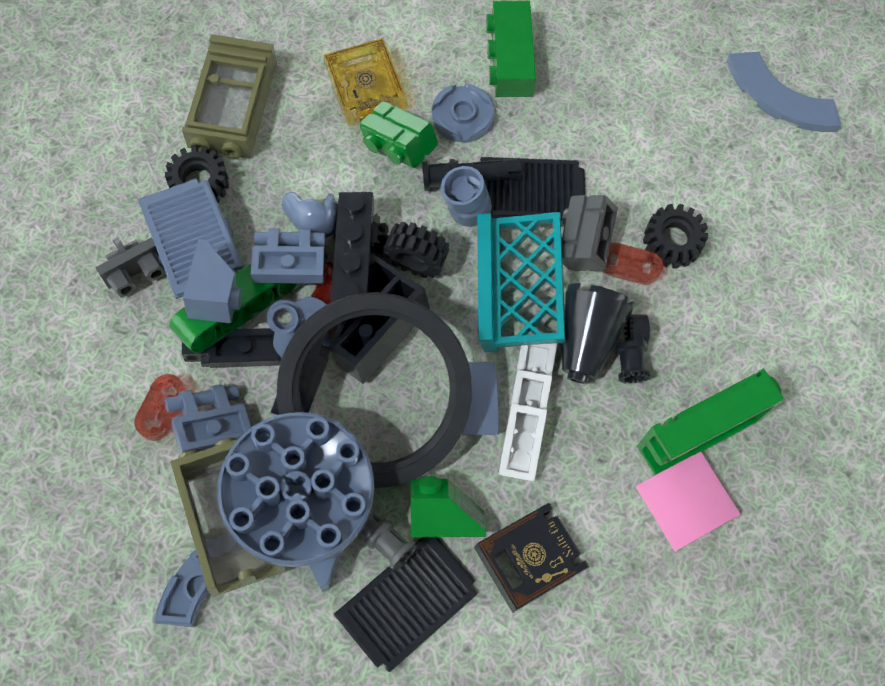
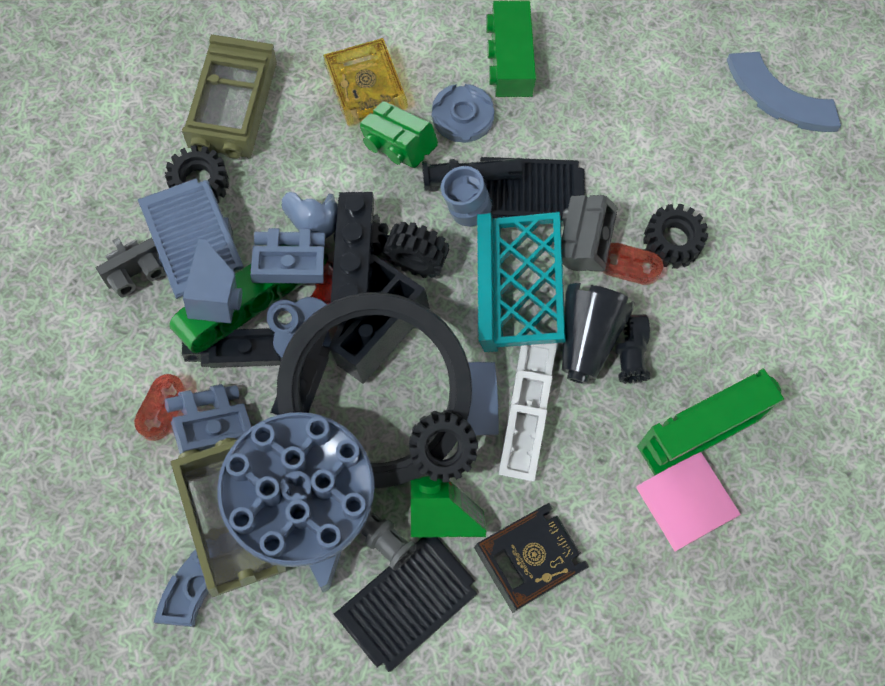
none -> black tyre [409,410,478,482]

